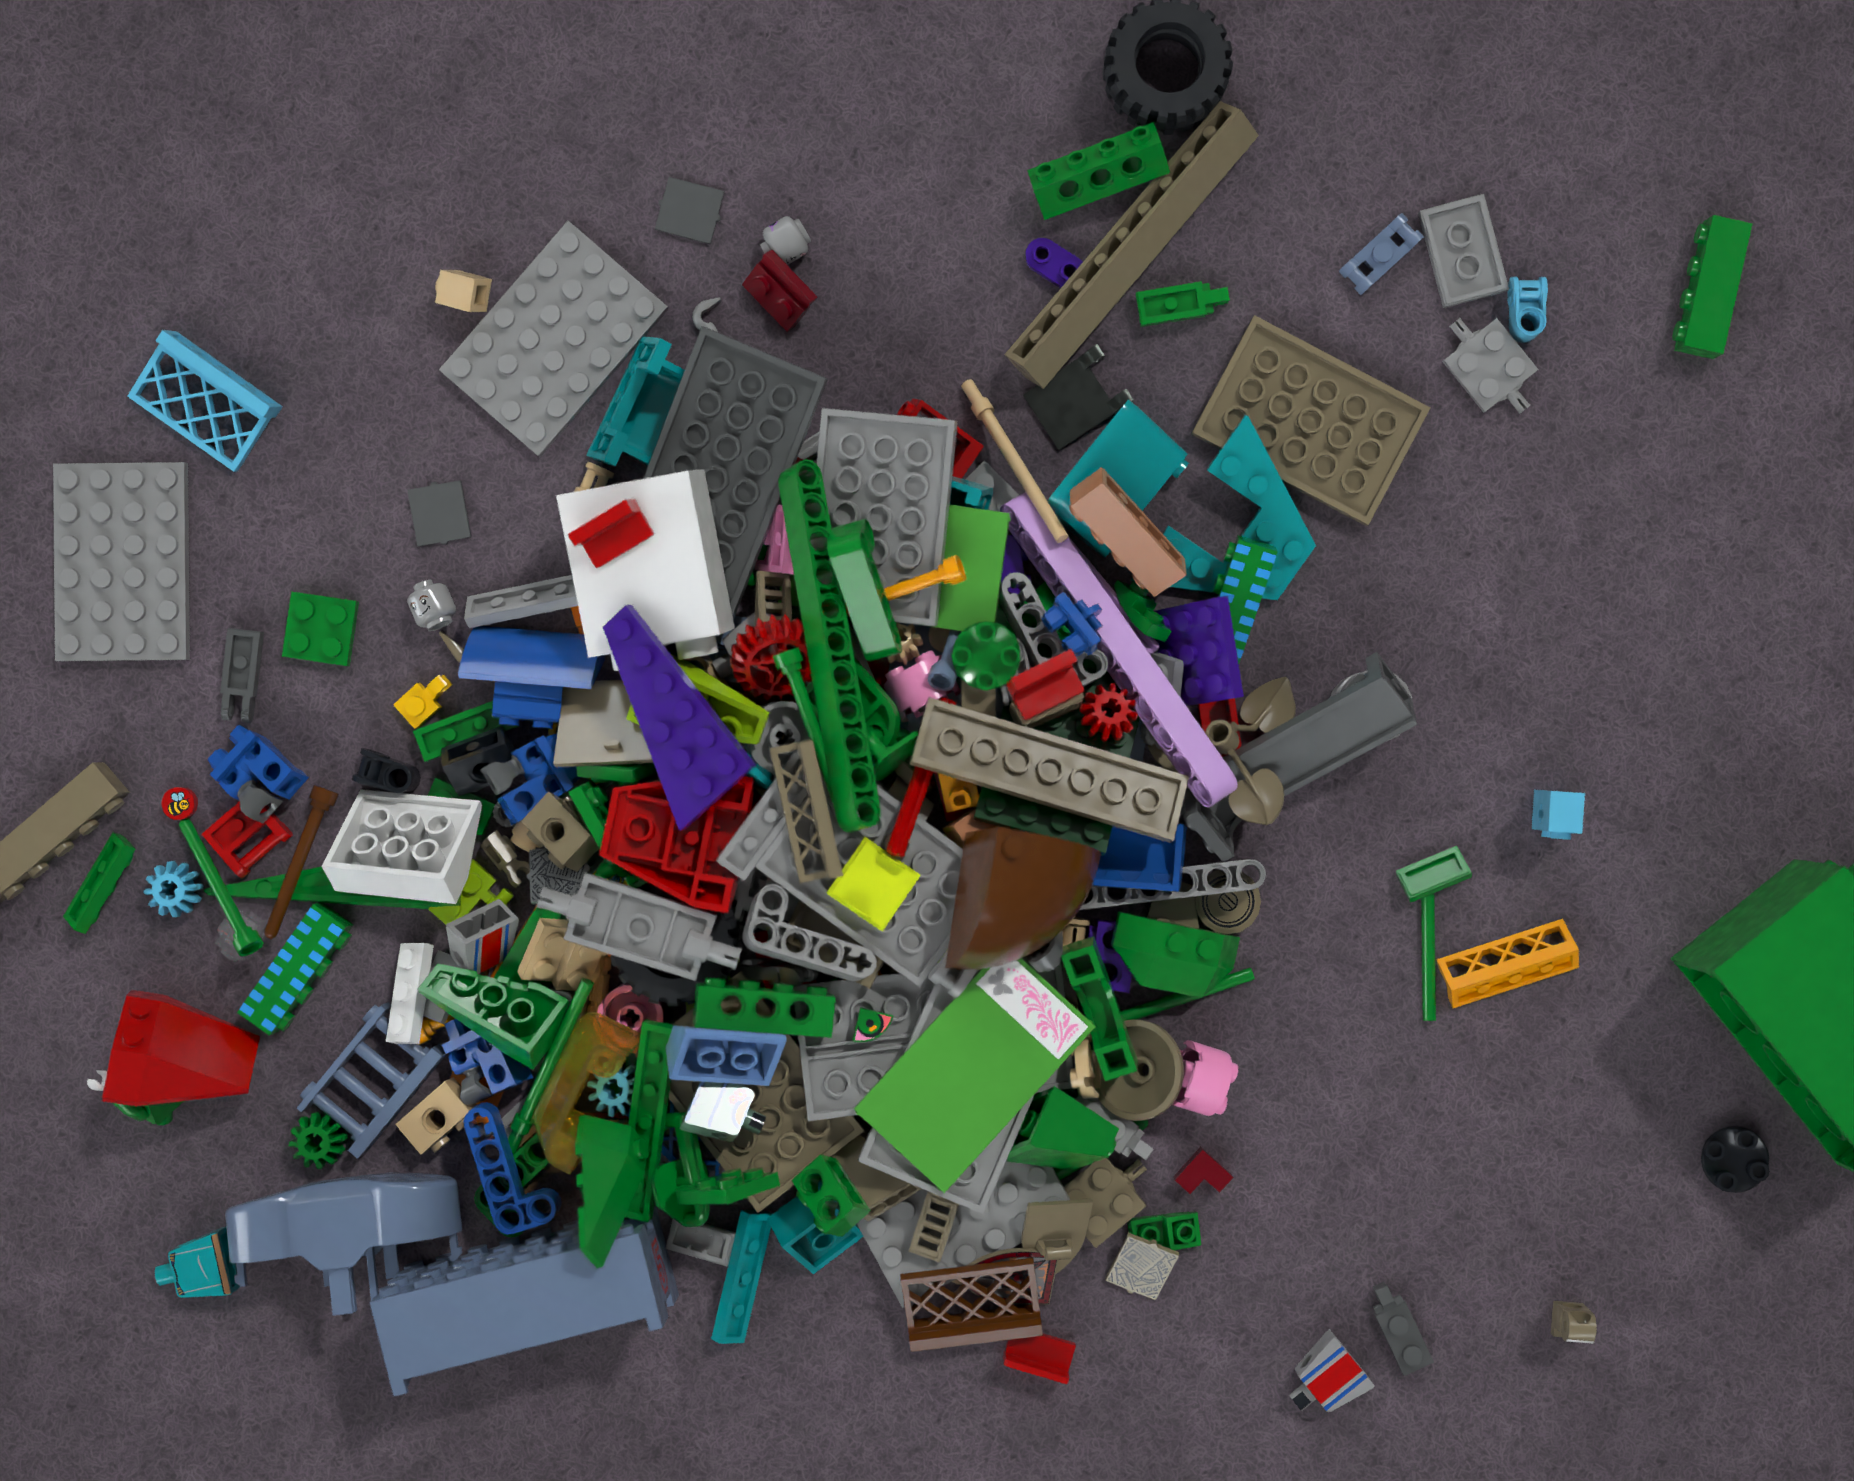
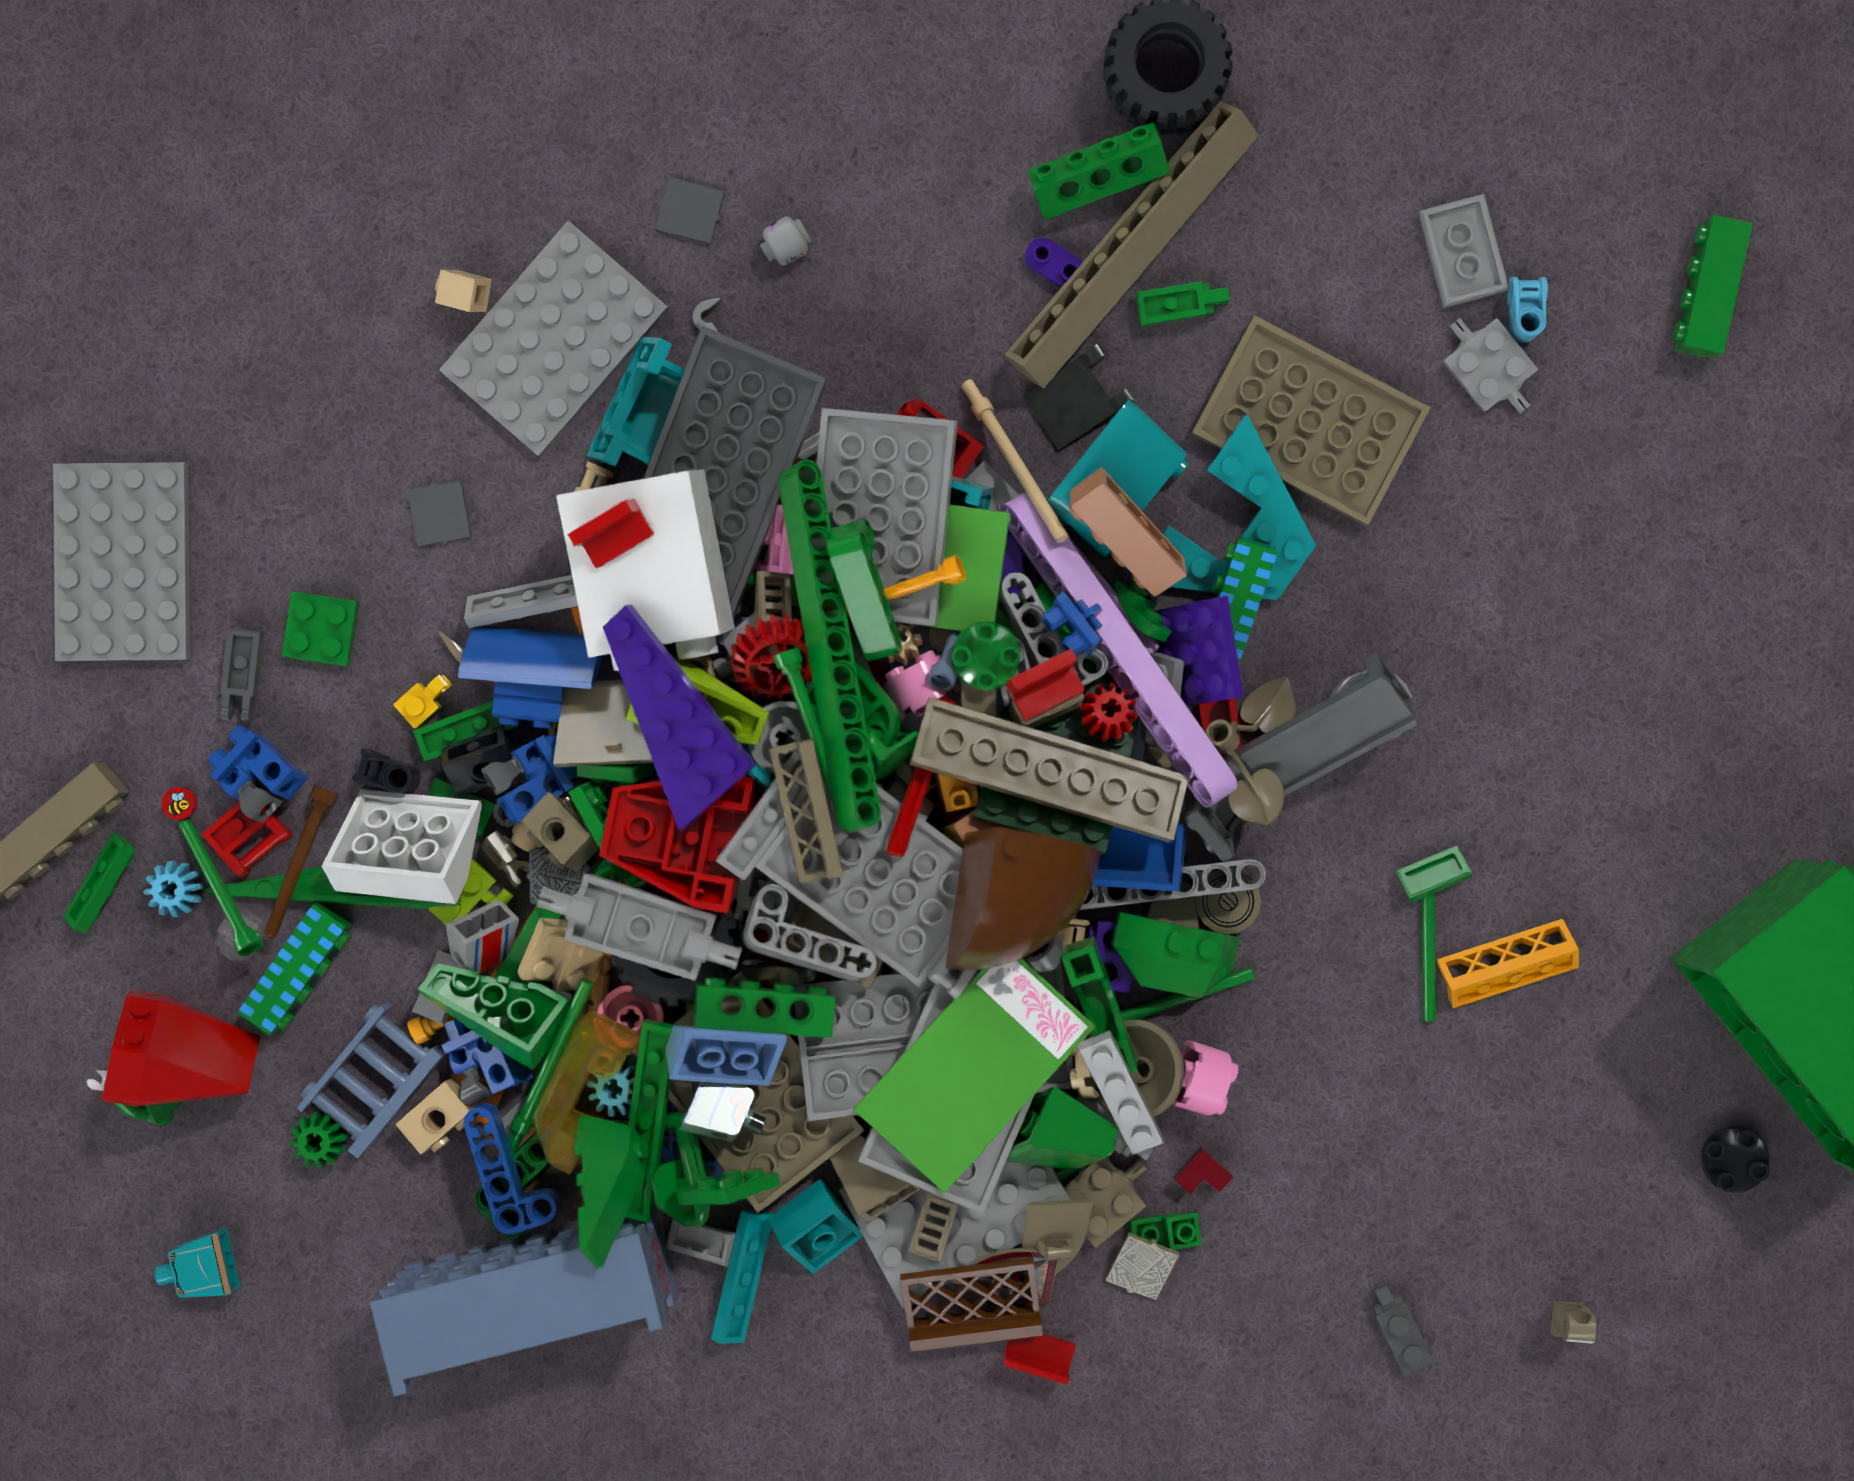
medium azure fence [127,330,283,472] -> none
sand blue piece [225,1172,462,1316] -> none
white plate [386,943,434,1044] -> none
light grey head [407,579,456,631] -> none
dark red plate [742,250,818,332] -> none
green brick [792,1154,871,1237] -> none
neon yellow piece [826,837,921,931] -> none
green tile [852,1007,893,1042] -> none
torso [1289,1329,1375,1412] -> none
sand blue plate [1338,213,1424,295] -> none
medium azure brick [1532,790,1585,840] -> none
none -> light grey plate [1079,1031,1163,1155]

